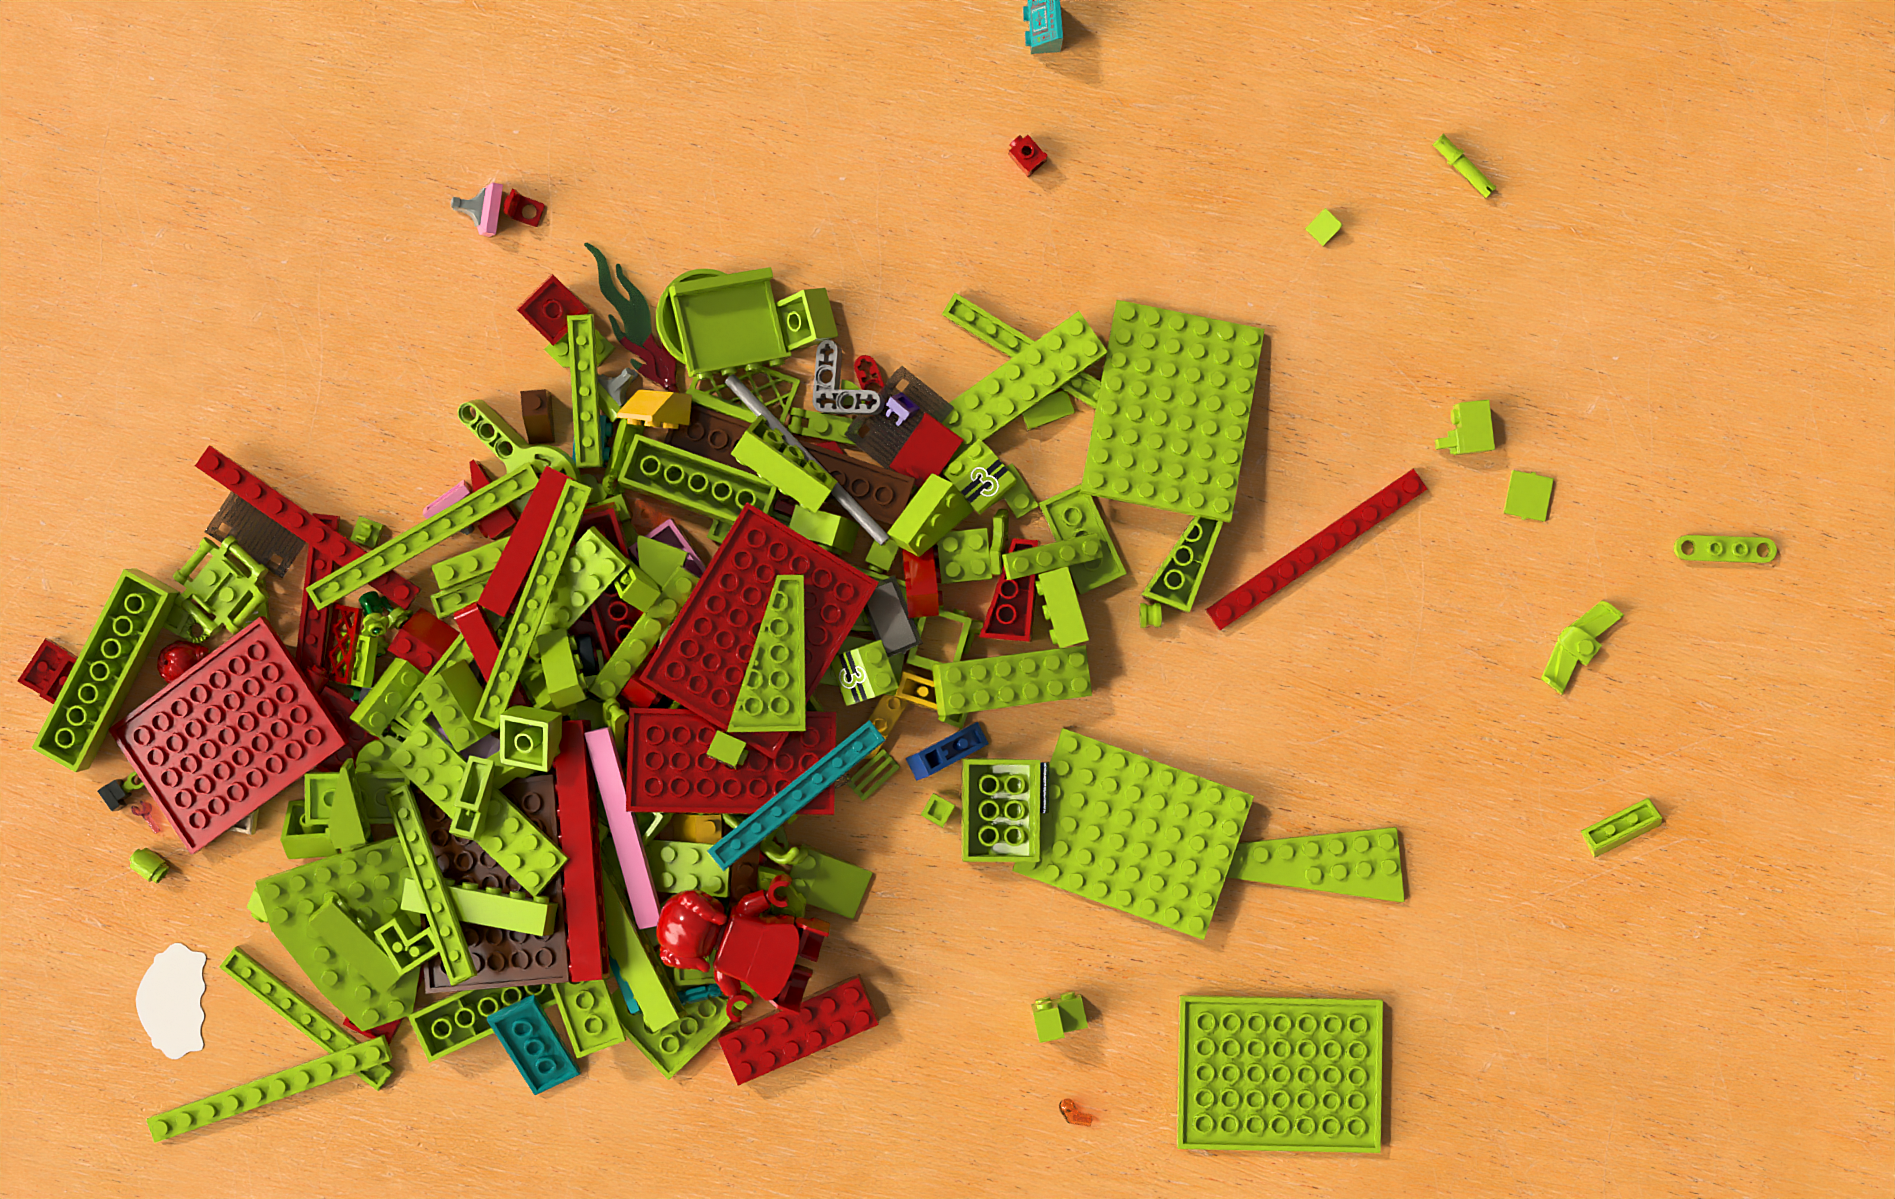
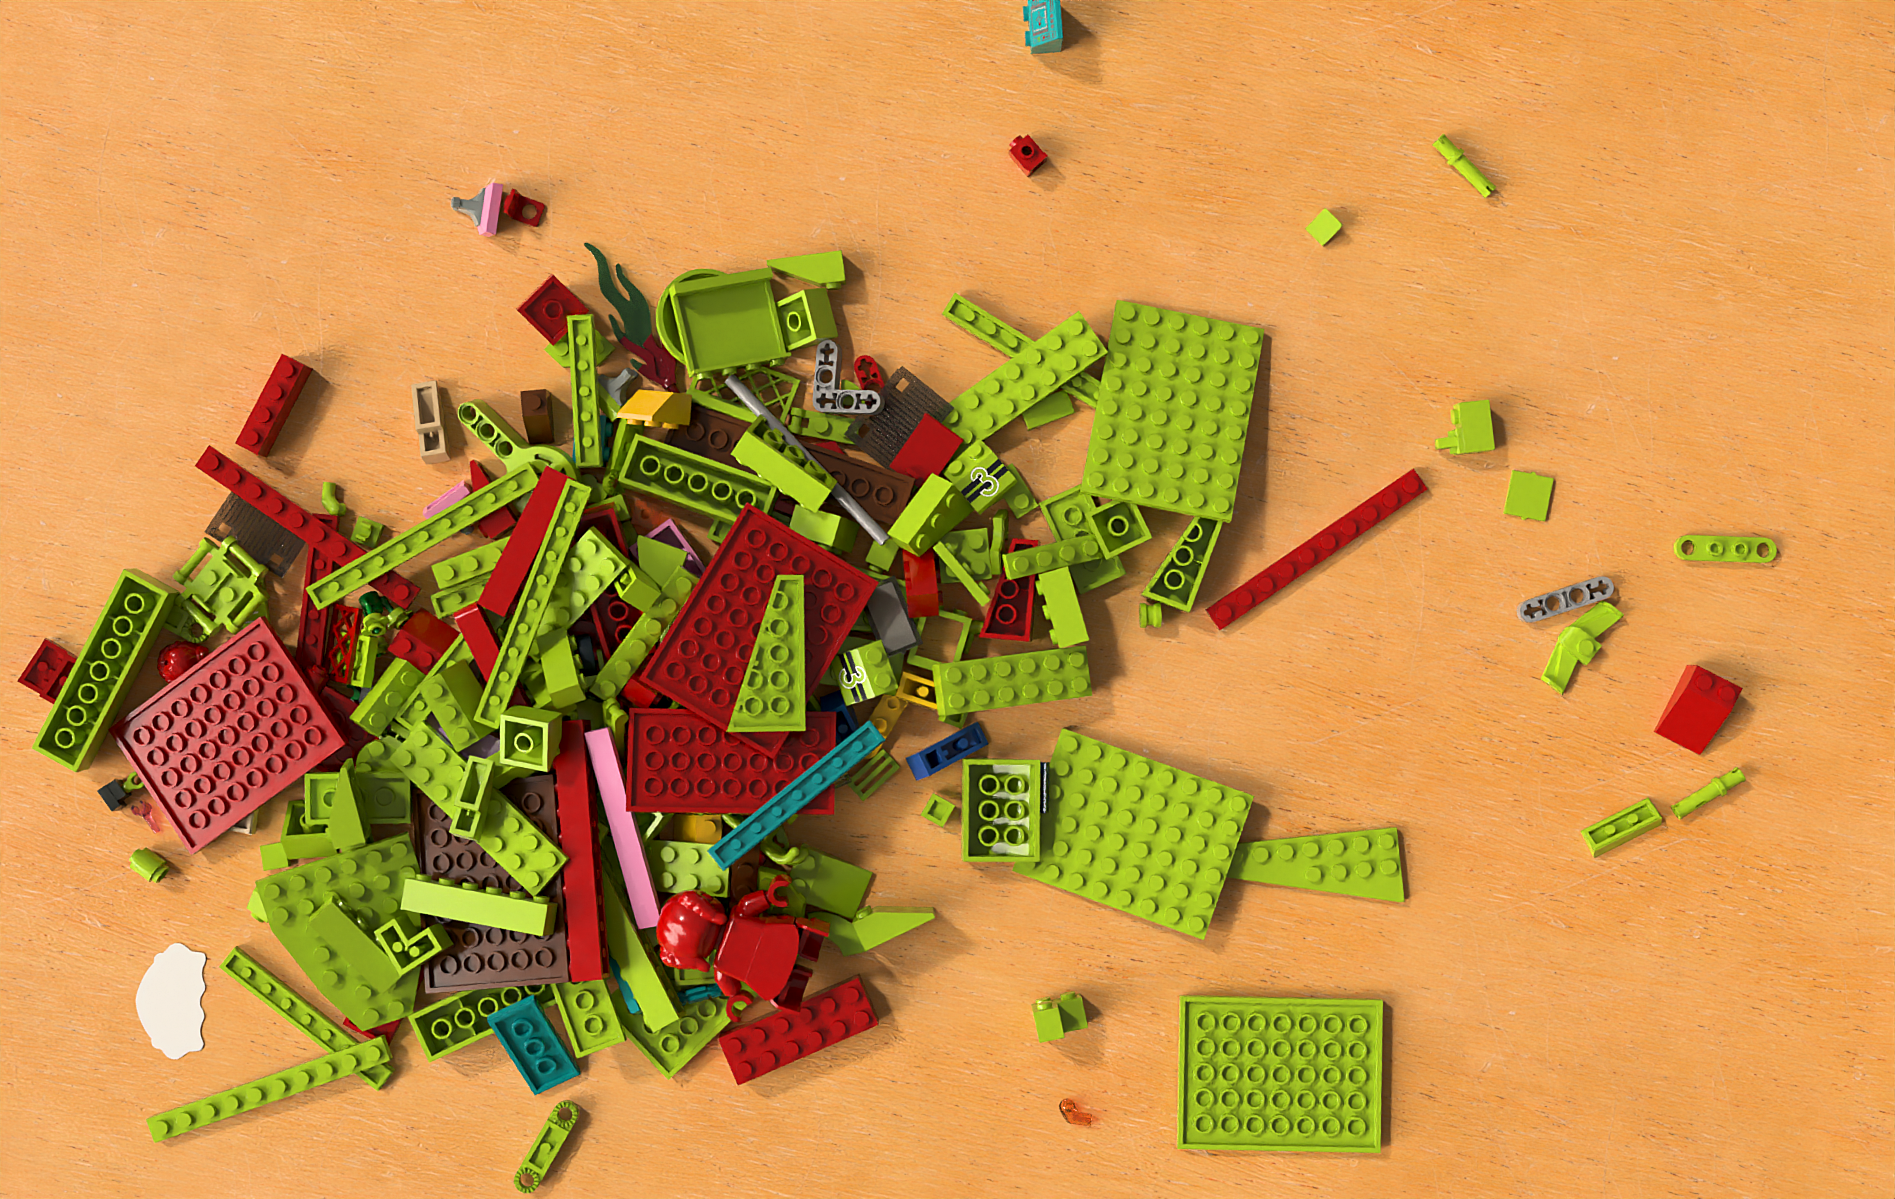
lime tile [384,784,478,986] -> none
lime brick [707,730,749,769] -> none
tile [886,392,920,426] -> none
none -> red brick [235,354,313,457]
none -> lime tile [260,842,291,871]
none -> lime arm [321,482,346,516]
none -> tan slope [411,380,451,465]
none -> lime plate [514,1100,579,1194]
none -> lime slope [766,250,846,290]
none -> lime tile [807,911,868,957]
none -> blue slope [820,690,860,745]
none -> lime slope [852,905,935,951]
none -> lime plate [933,541,991,607]
none -> lime slope [1084,500,1152,560]
none -> light grey beam [1516,576,1614,623]
none -> red slope [1654,665,1743,755]
none -> lime pin [1671,767,1746,820]

